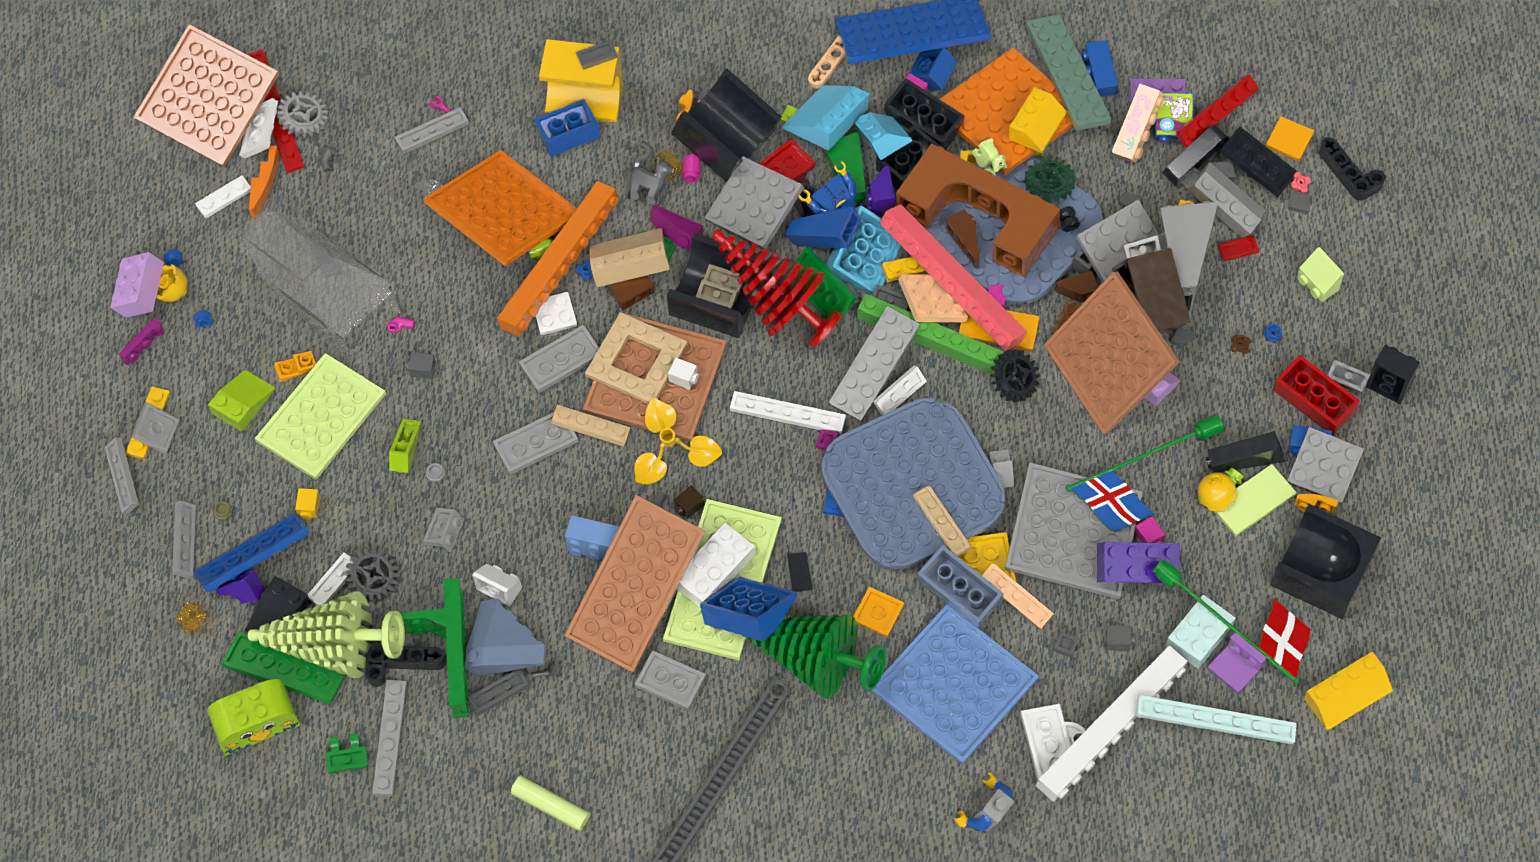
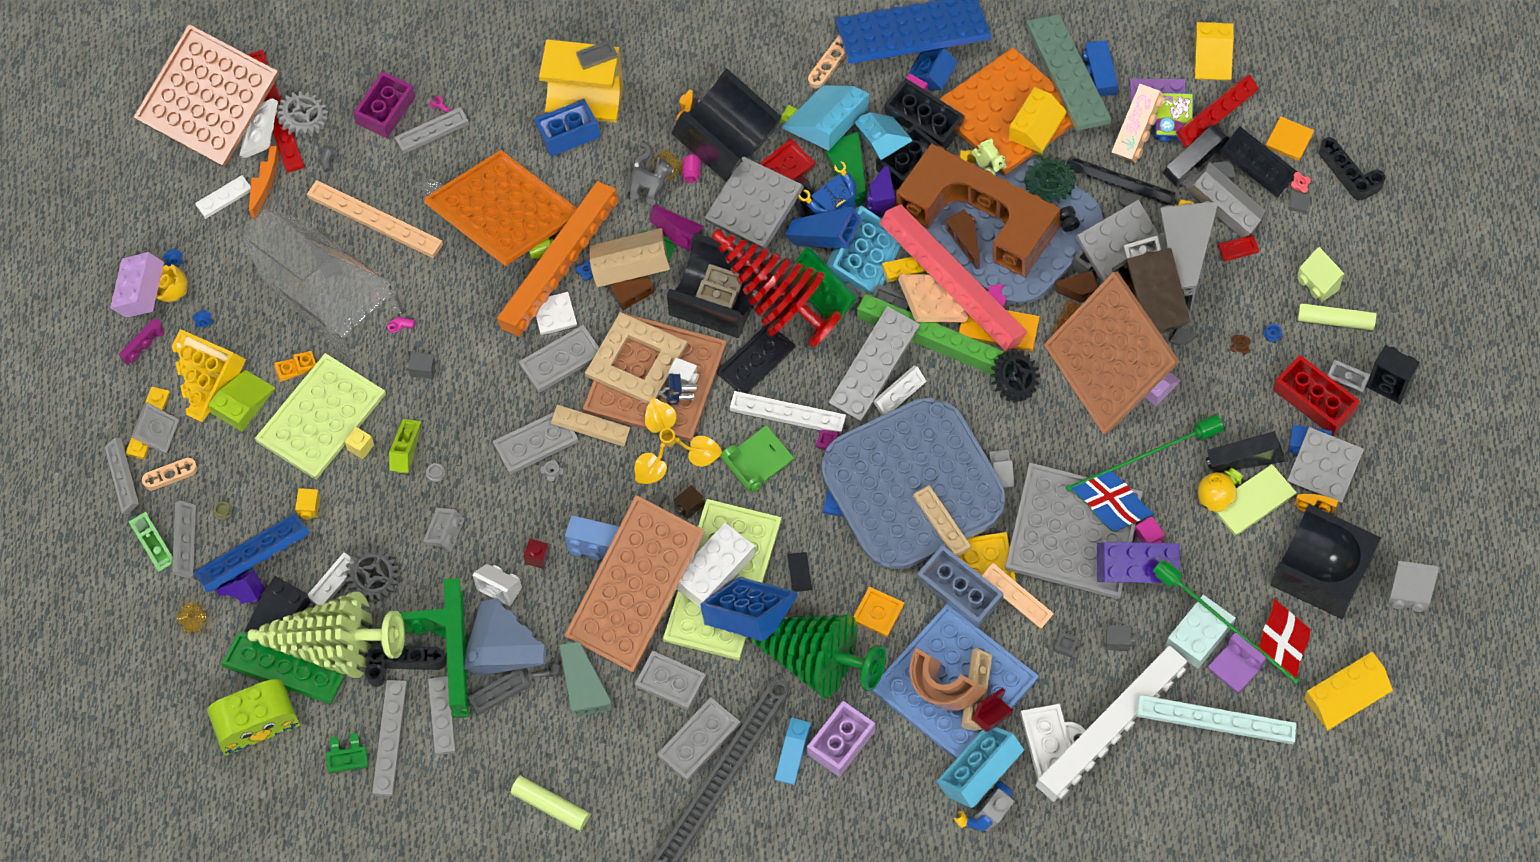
none -> bright green slope [127,512,173,572]
none -> light nougat beam [142,458,197,490]
none -> yellow slope [172,329,247,422]
none -> light nougat plate [307,180,443,259]
none -> light yellow brick [345,427,374,459]
none -> magenta brick [353,71,416,138]
none -> light grey plate [428,676,456,755]
none -> dark red brick [523,538,550,569]
none -> light grey plate [540,460,564,482]
none -> sand green slope [560,641,612,717]
none -> light grey plate [657,697,741,782]
none -> piece [658,373,697,405]
none -> black tile [717,323,796,394]
none -> bright green door [720,425,795,492]
none -> slope [775,718,811,785]
none -> lavender brick [807,701,876,778]
none -> nougat brick [910,648,987,711]
none -> medium azure brick [936,727,1024,808]
none -> tan brick [961,648,992,731]
none -> dark red panel [972,688,1014,732]
none -> black plate [1066,156,1176,204]
none -> yellow slope [1195,22,1233,81]
none -> yellowish green brick [1297,304,1376,331]
none -> light grey slope [1387,561,1439,612]

